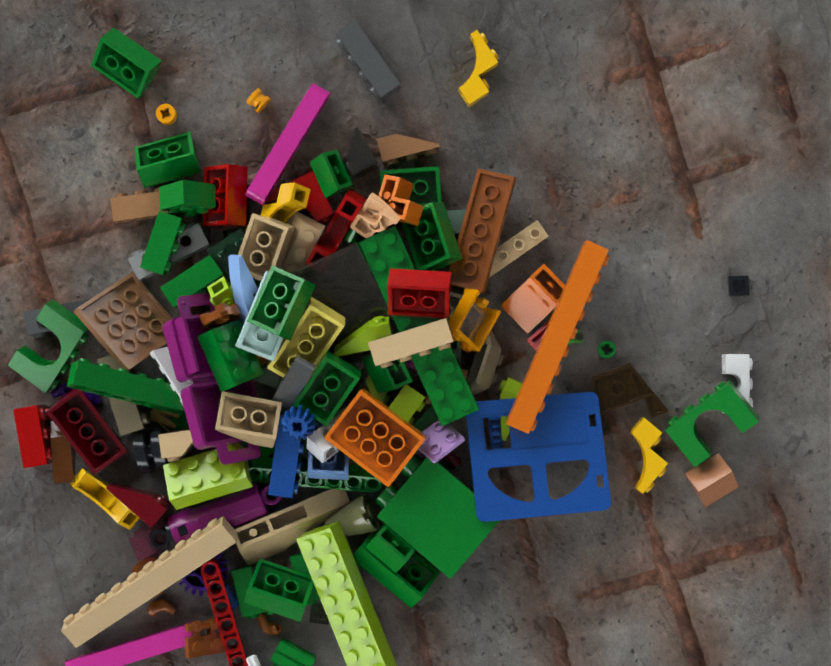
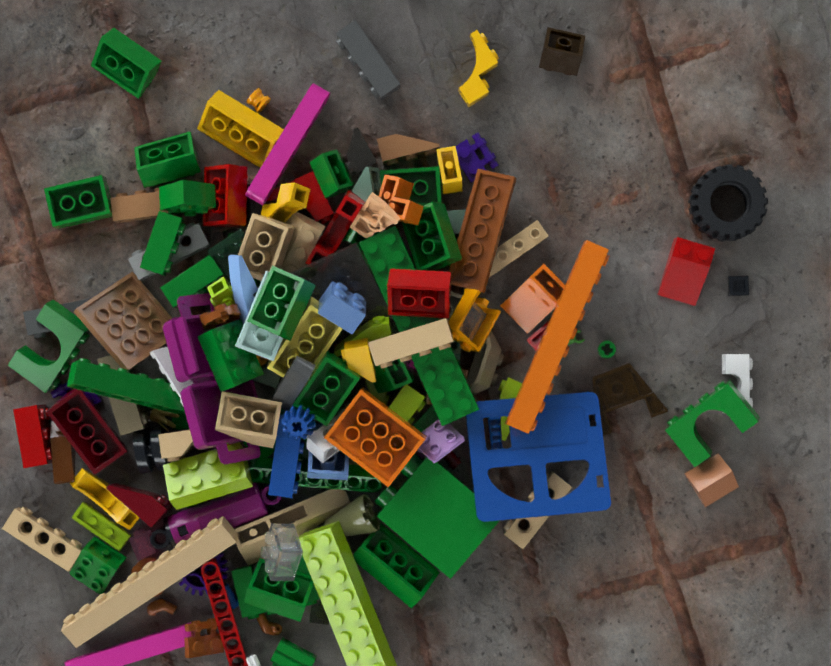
light orange wheel [156,103,178,125] -> none
green slope [366,523,415,573] -> none
yellow arch [629,417,668,494] -> none
none -> tan brick [2,507,83,572]
none -> green brick [44,175,112,229]
none -> green bracket [69,536,127,595]
none -> lime tile [71,501,132,552]
none -> yellow slope [197,90,284,168]
none -> clear brick [261,523,303,581]
none -> medium blue brick [318,281,366,334]
none -> yellow slope [341,338,376,383]
none -> sand green slope [352,167,381,202]
none -> yellow slope [436,146,463,194]
none -> dark purple plate [456,132,499,183]
none -> tan brick [503,472,572,549]
none -> dark brown slope [539,27,585,76]
none -> red slope [657,237,716,306]
none -> black tyre [688,164,768,242]

